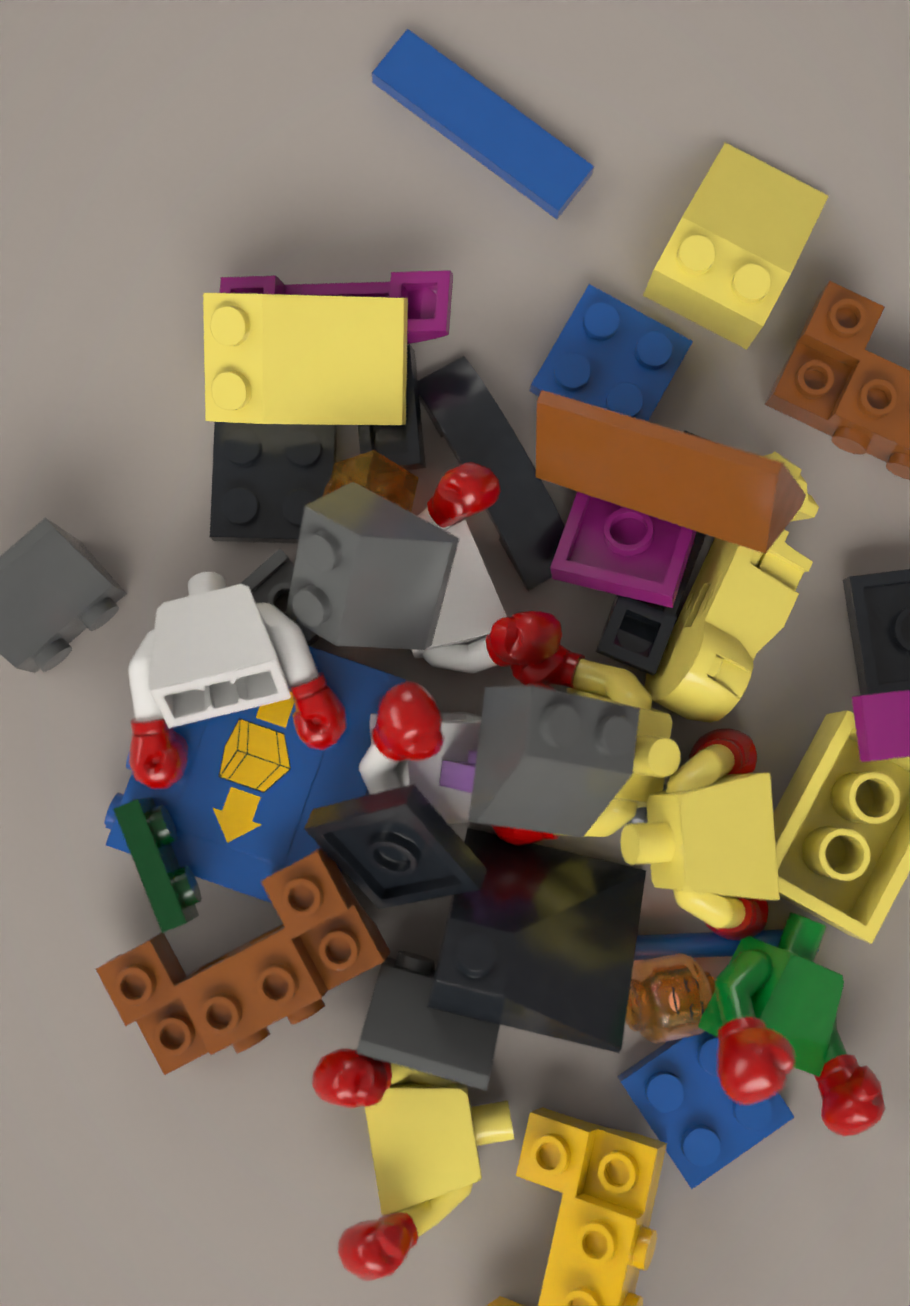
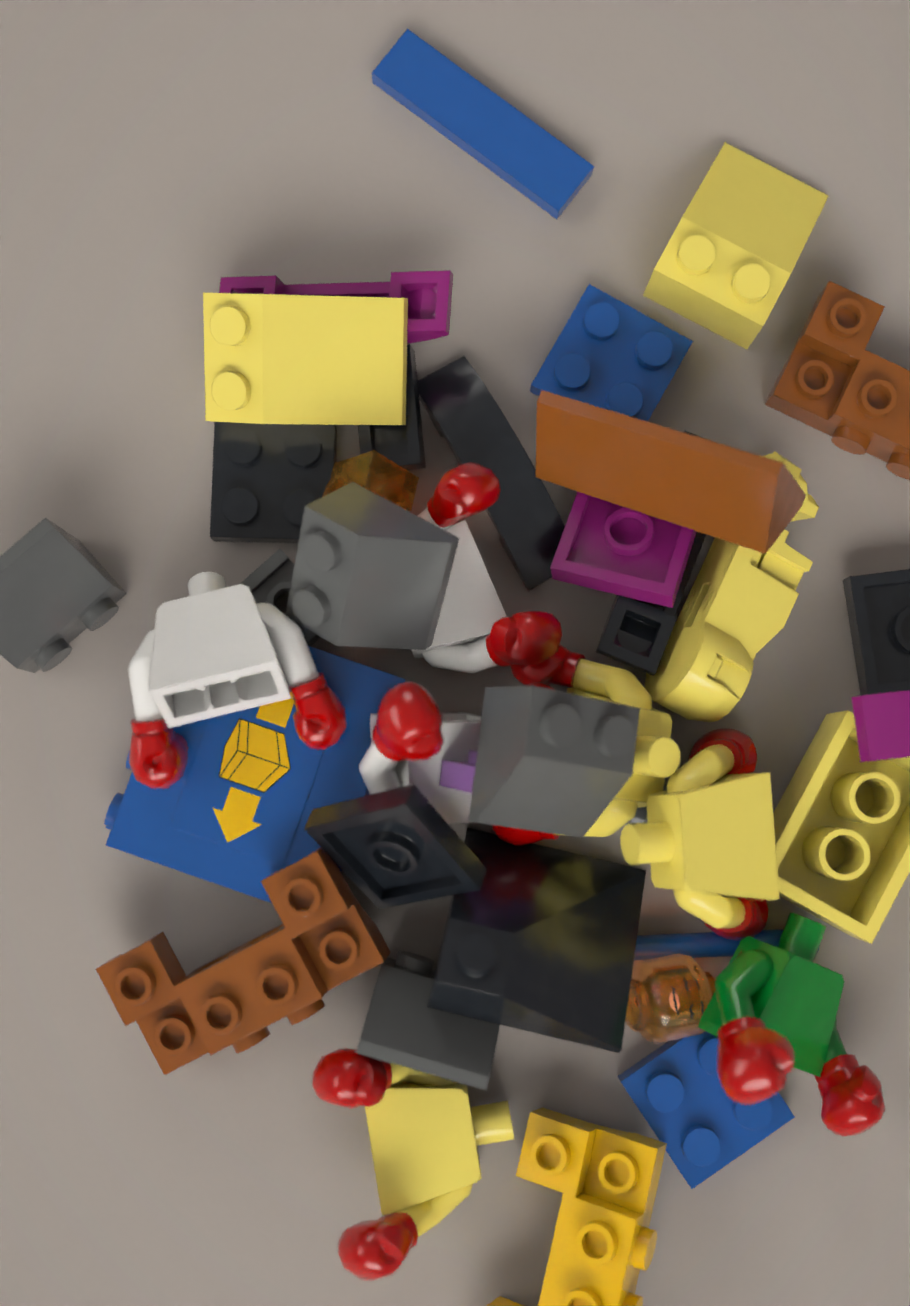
dark green plate [113,797,202,934] -> none

